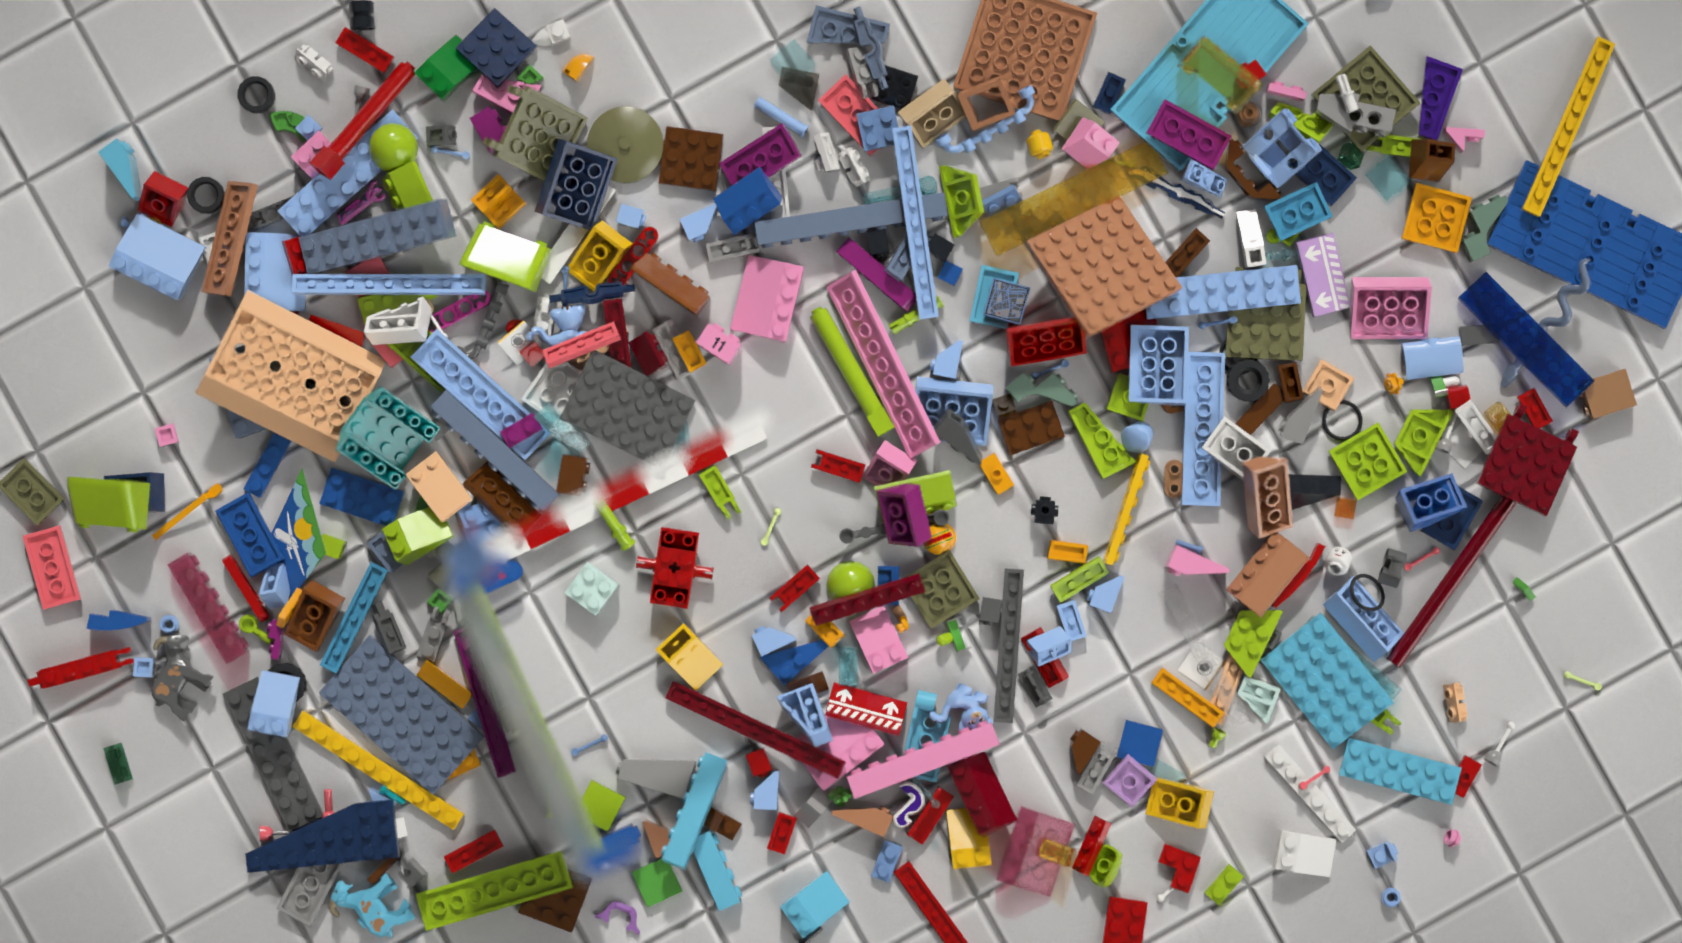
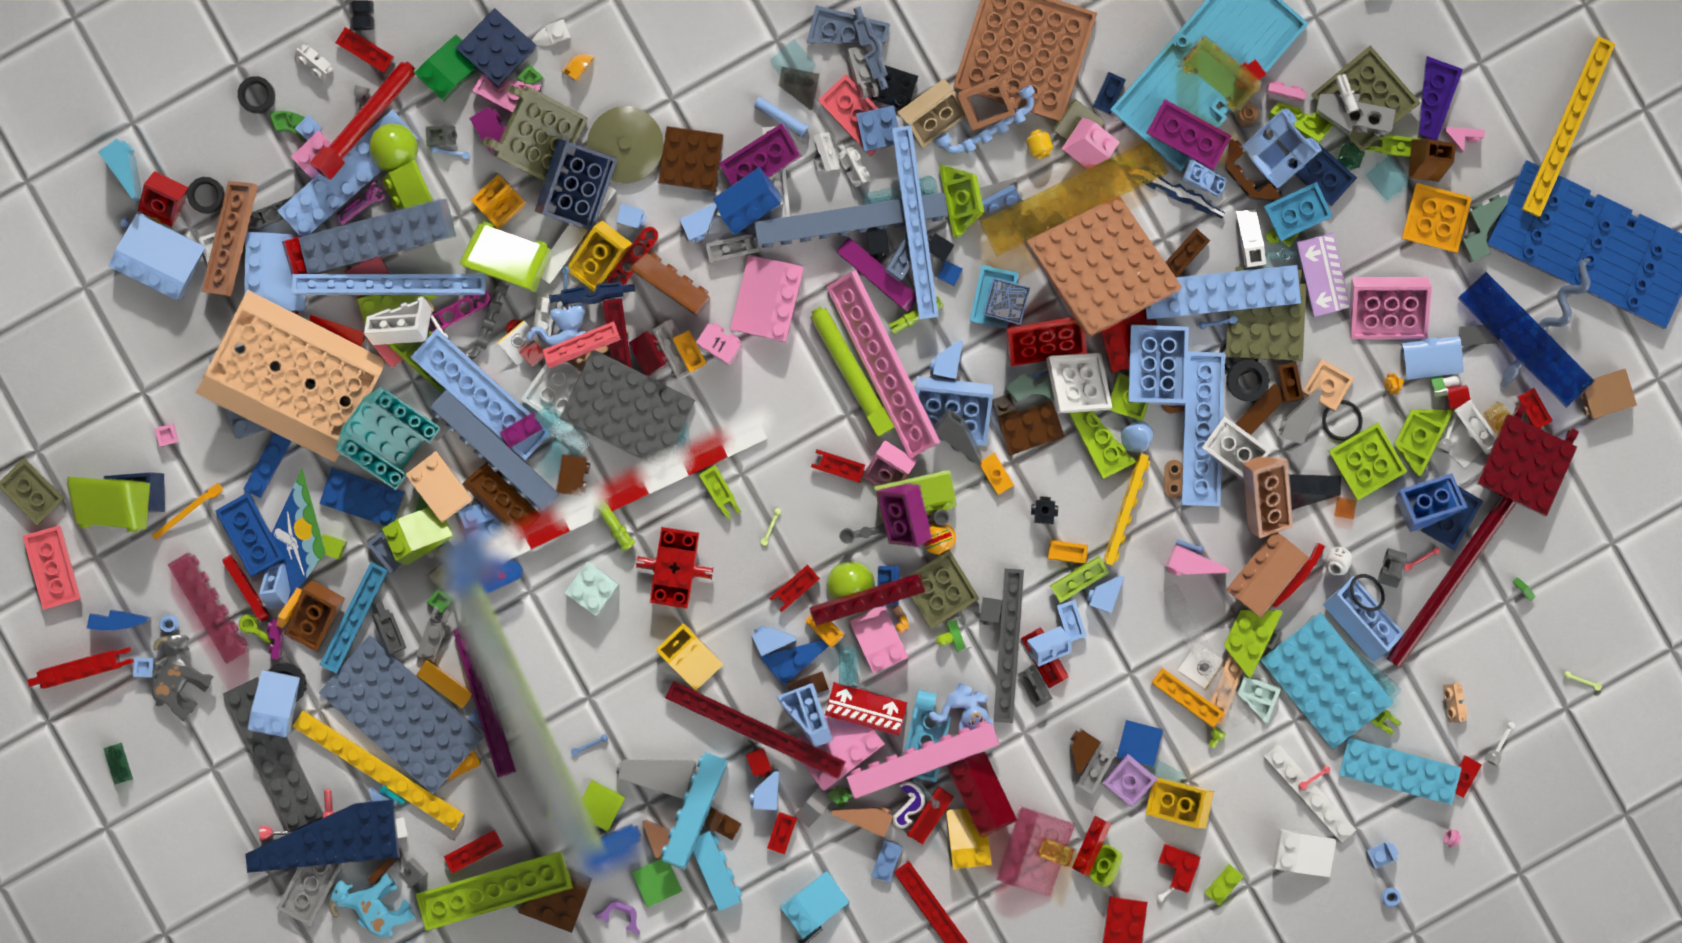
none -> white plate [1046,353,1112,413]

